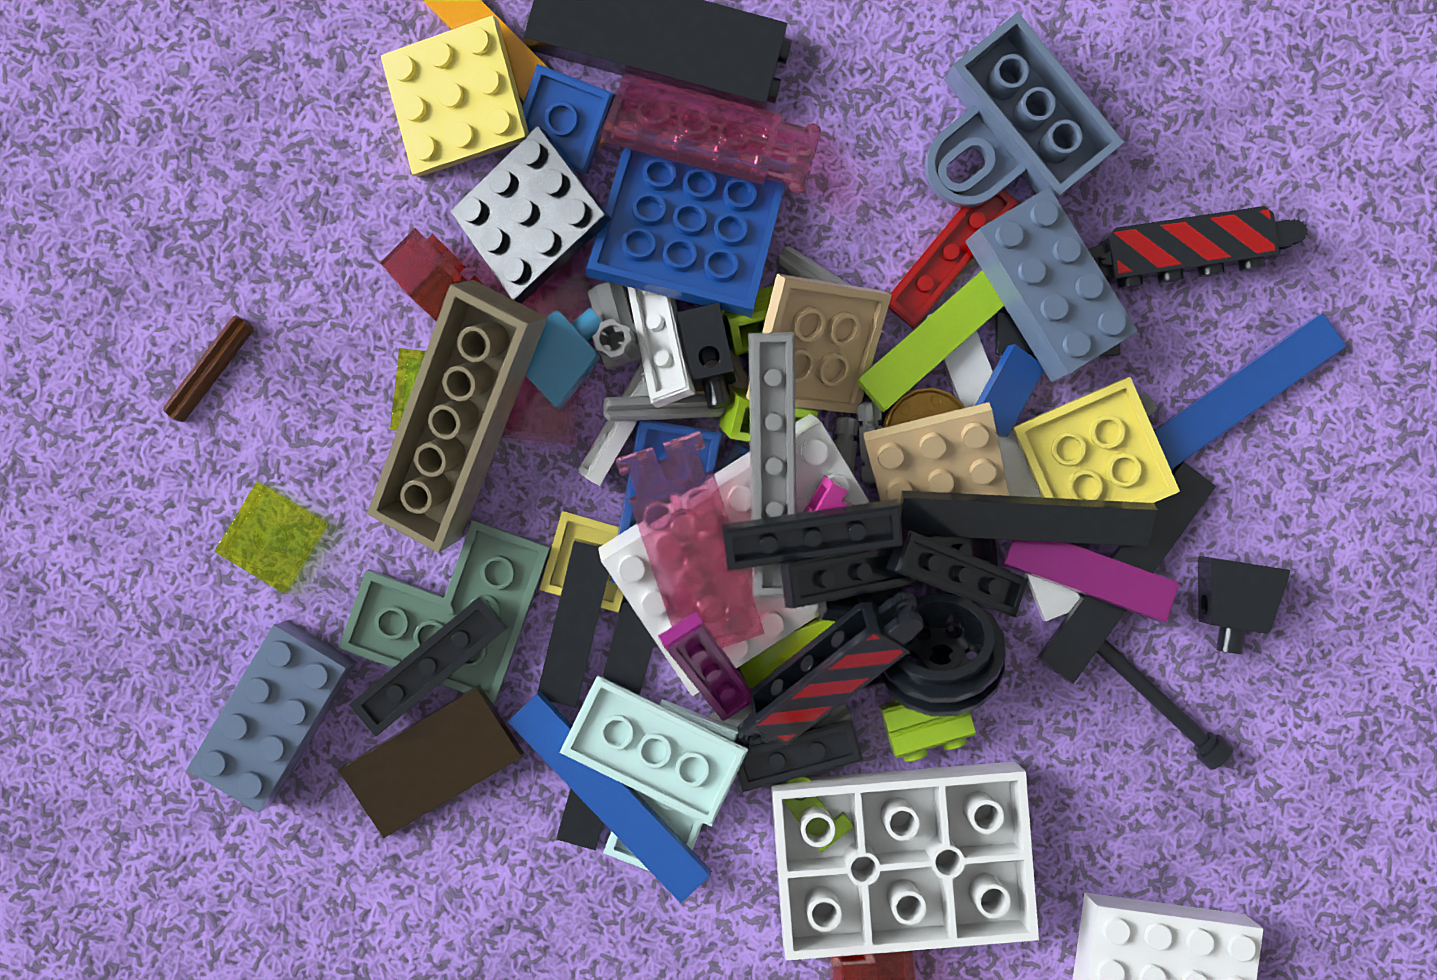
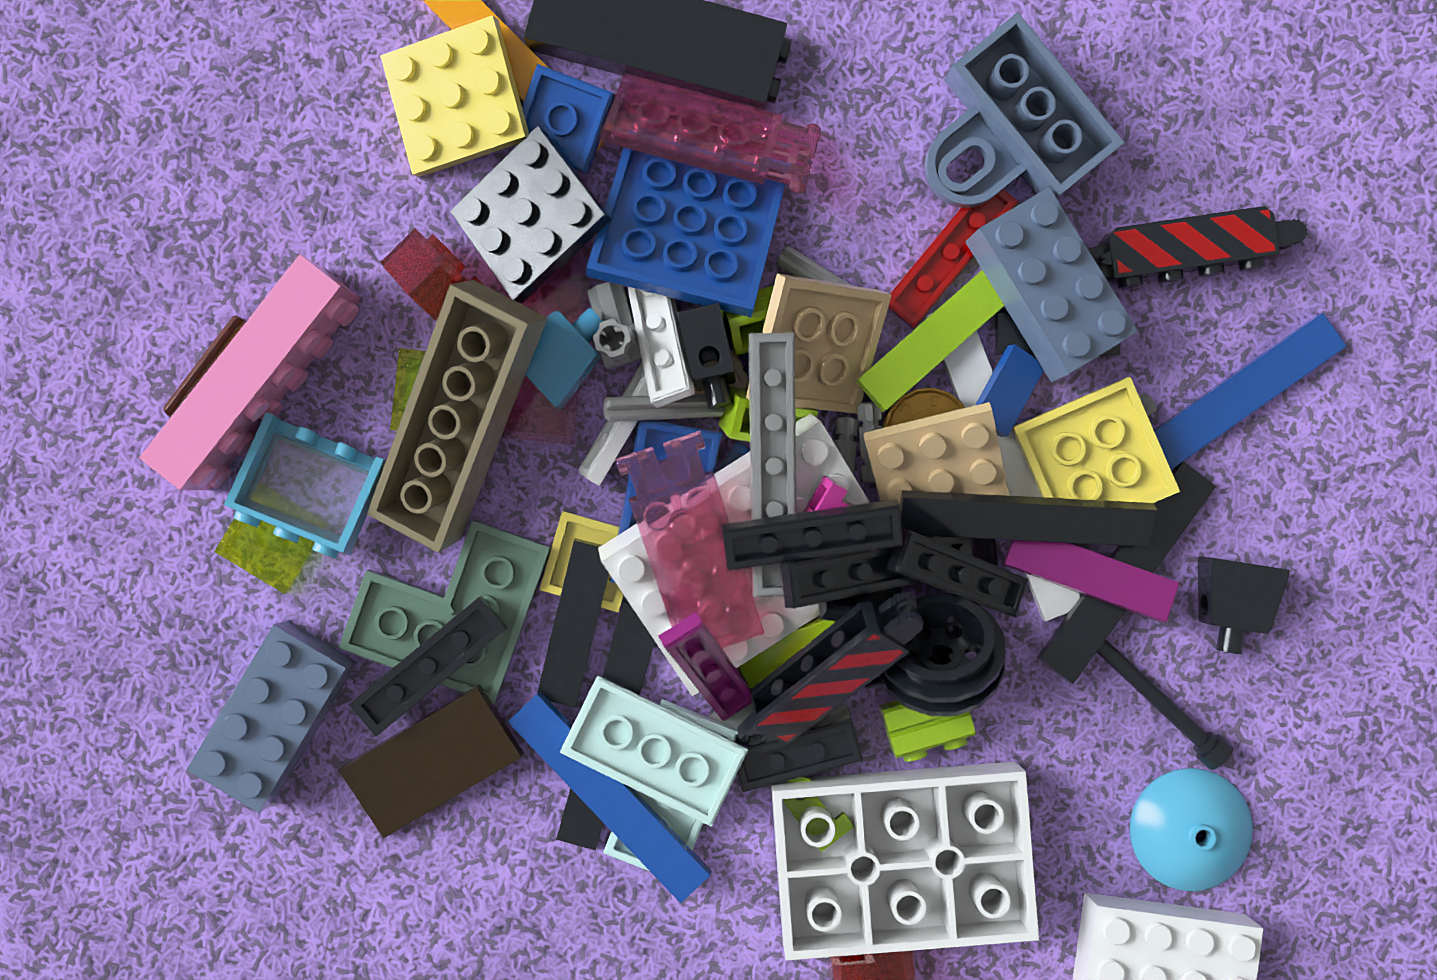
none -> bright pink brick [139,254,361,490]
none -> window [224,412,386,559]
none -> medium azure dish [1130,768,1253,891]

